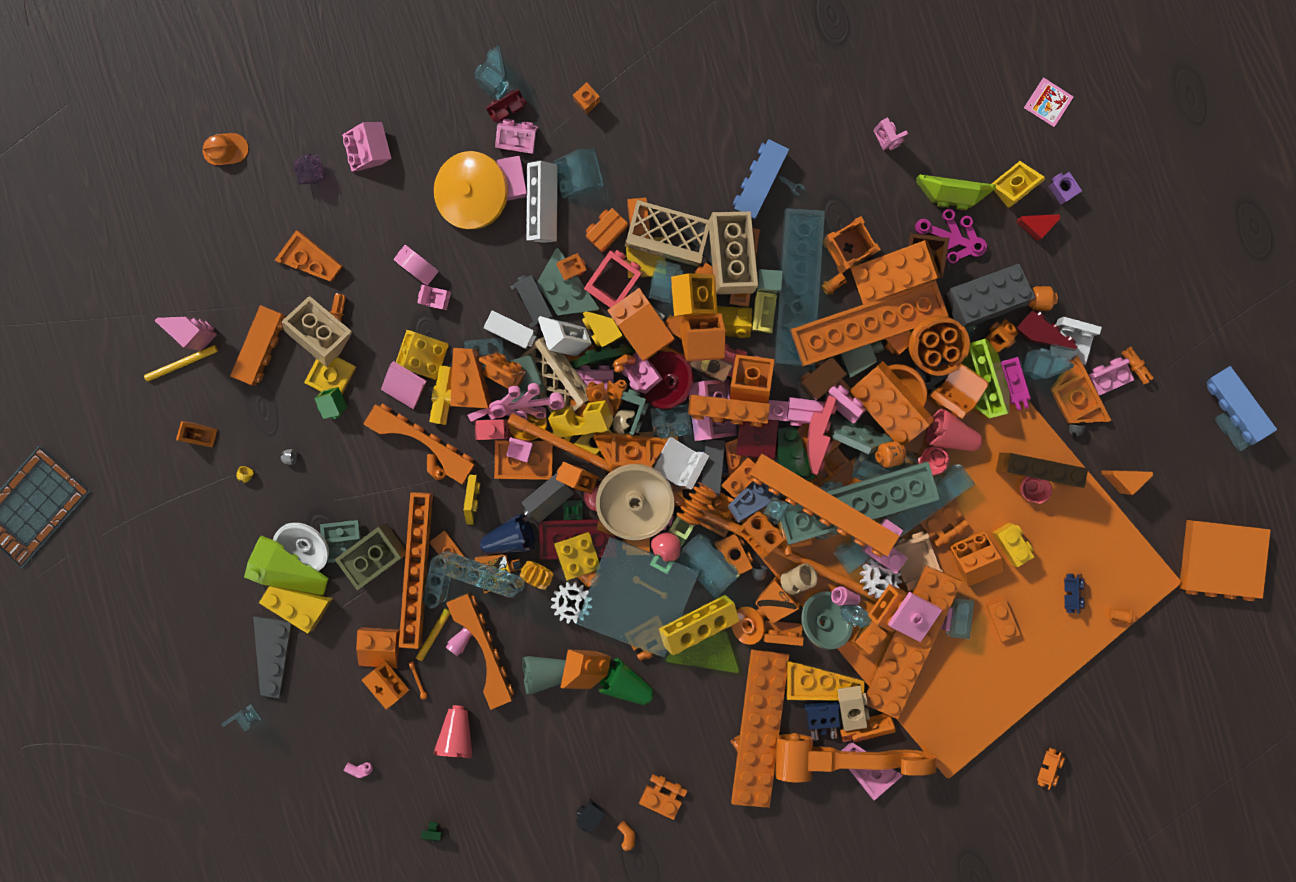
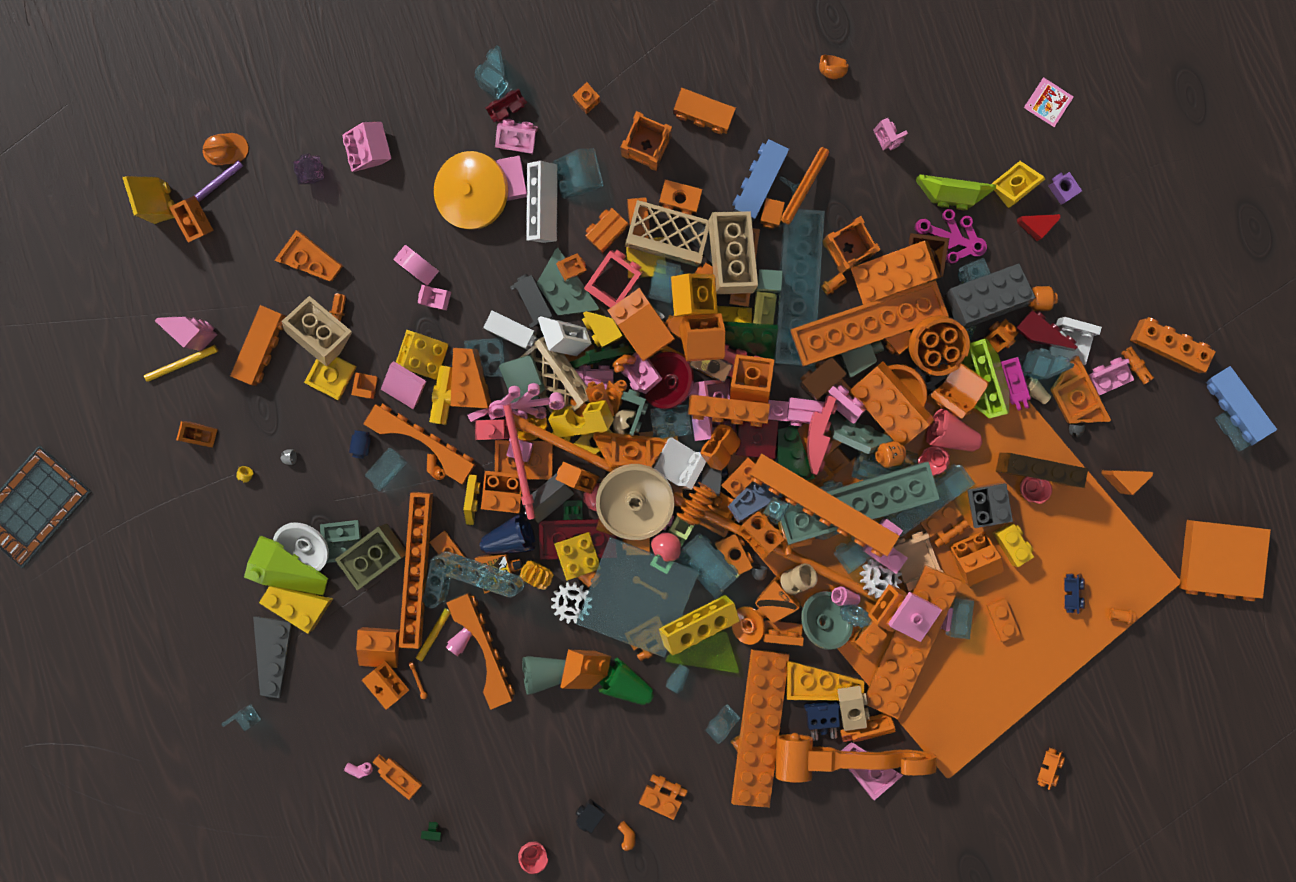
green brick [314,387,347,419] -> none
coral cone [433,705,473,758] -> none
orange bracket [479,352,527,389] -> none
none -> yellow slope [122,176,175,224]
none -> orange brick [169,196,214,242]
none -> medium lavender bar [194,160,243,202]
none -> dark blue brick [349,430,371,459]
none -> orange panel [351,372,378,399]
none -> clear light blue panel [365,448,407,491]
none -> orange hinge [373,754,422,800]
none -> orange slope [481,471,523,513]
none -> coral bar [503,404,535,519]
none -> coral hair [518,841,548,874]
none -> orange container [621,111,672,171]
none -> orange brick [659,180,702,215]
none -> clear light blue cone [665,664,690,694]
none -> orange brick [673,88,736,134]
none -> orange brick [700,424,741,471]
none -> clear light blue tile [705,704,740,744]
none -> dark green wing [723,321,778,359]
none -> orange brick [759,198,785,229]
none -> orange axle [781,147,829,224]
none -> orange hair [819,55,849,79]
none -> clear light blue brick [958,258,990,283]
none -> dark grey slope [967,483,1013,528]
none -> tan cone [1026,377,1051,404]
none -> orange brick [1130,317,1216,373]

